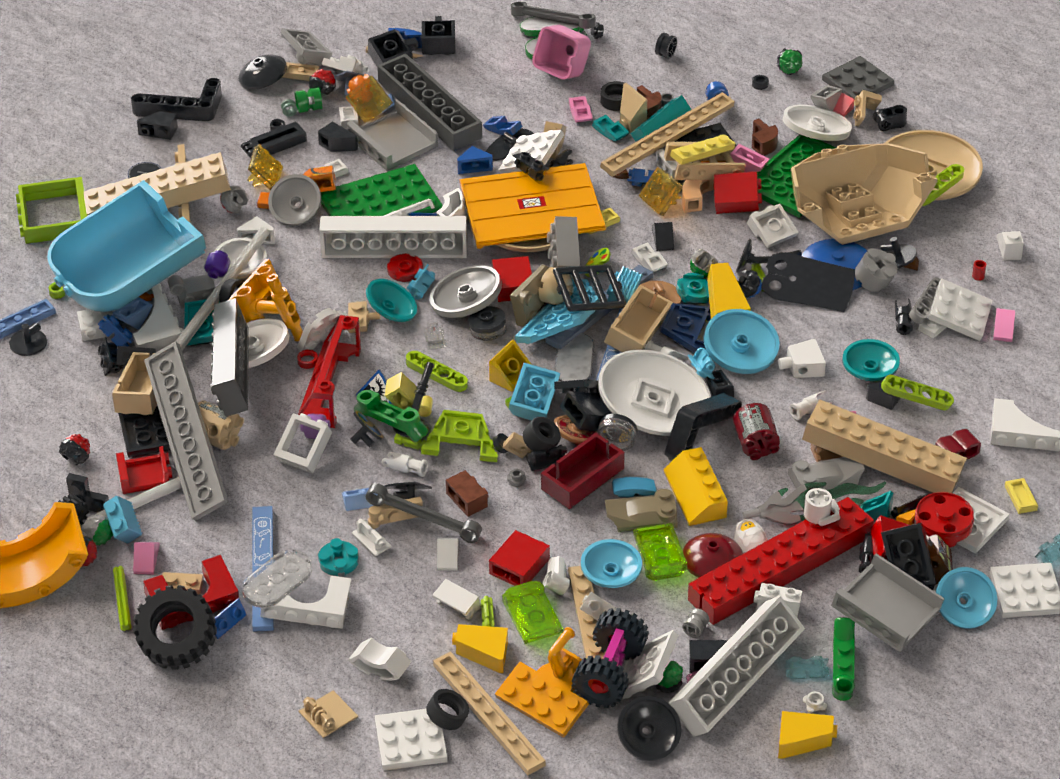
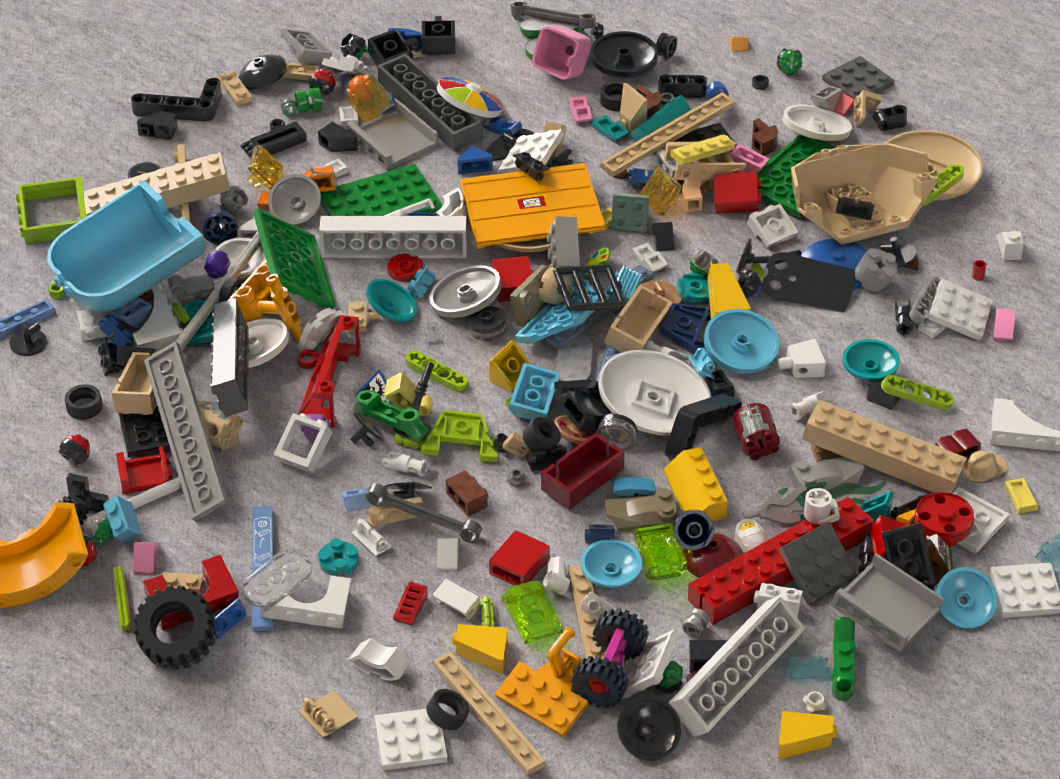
none -> black tyre [64,384,103,420]
none -> lime axle [171,301,190,324]
none -> dark blue cone [202,204,238,245]
none -> tan plate [218,70,252,106]
none -> green plate [253,208,336,309]
none -> black piece [340,33,366,59]
none -> red slope [393,581,428,626]
none -> dish [437,77,503,118]
none -> dark blue cylinder [585,524,615,546]
none -> black dish [591,31,658,77]
none -> sand green plate [611,193,649,232]
none -> black beam [658,75,708,98]
none -> dark blue cone [673,509,714,550]
none -> light orange slope [729,36,749,52]
none -> dark grey plate [778,522,858,604]
none -> black hinge [835,196,875,221]
none -> tan piece [963,451,1008,482]

